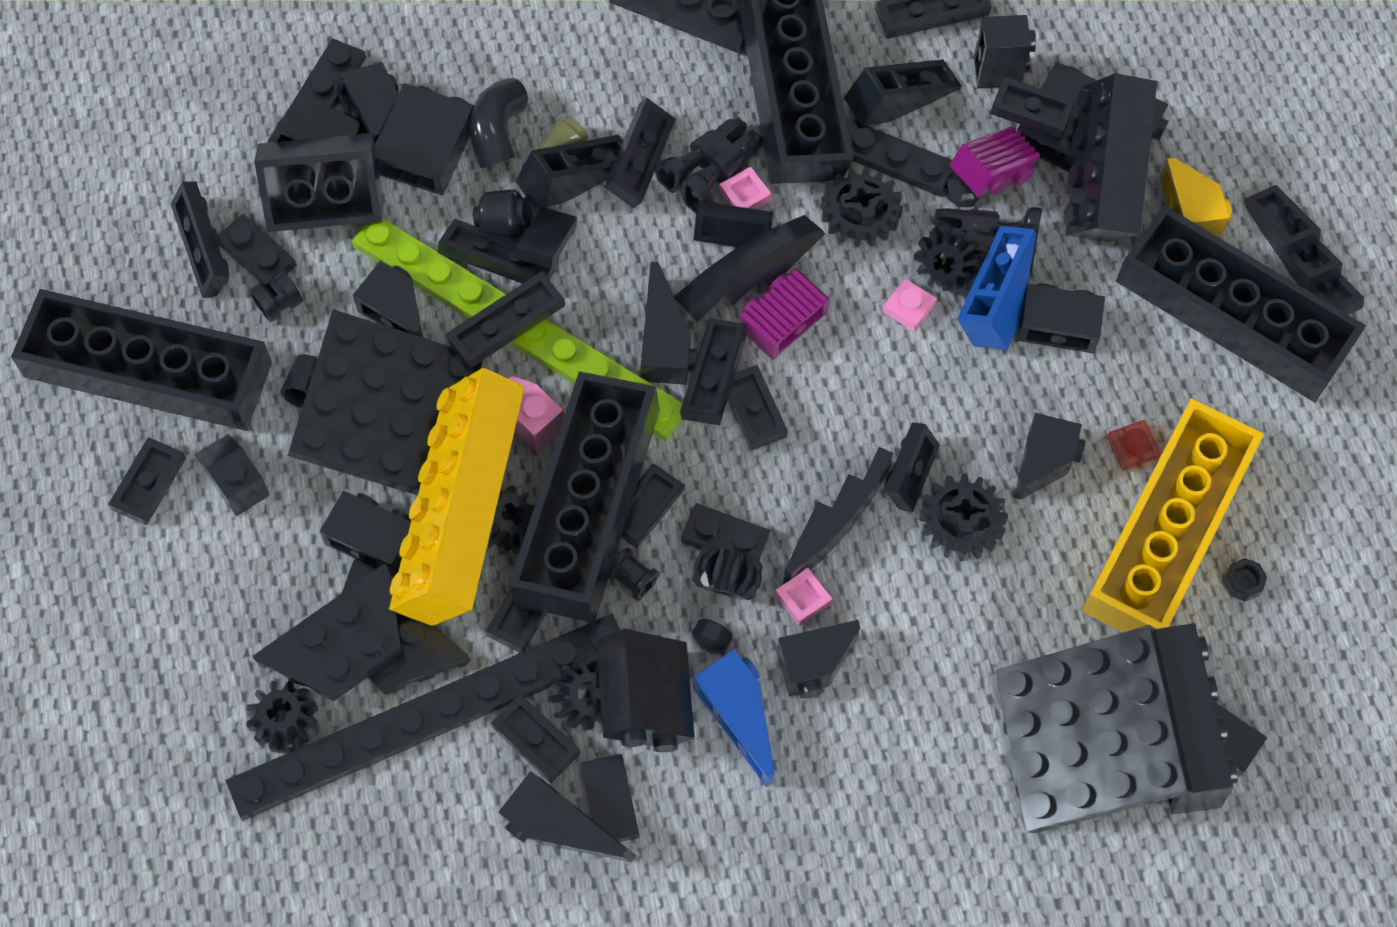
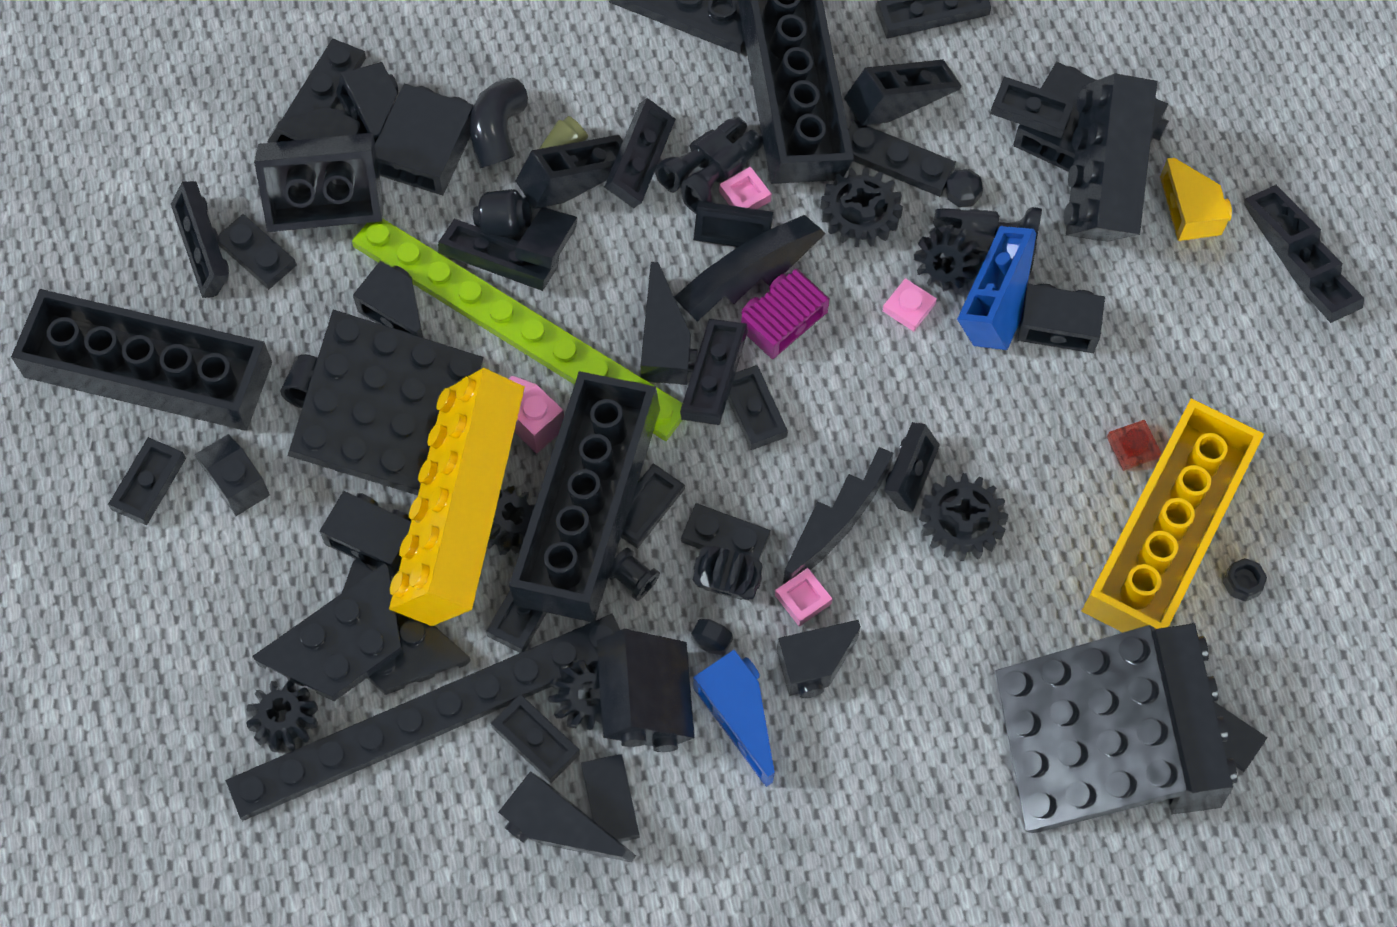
black wheel [249,270,303,323] -> none
black plate [445,271,565,369] -> none
magenta brick [949,126,1040,198] -> none
black brick [973,15,1036,89] -> none
black slope [1014,413,1086,499] -> none
black brick [1115,205,1366,403] -> none

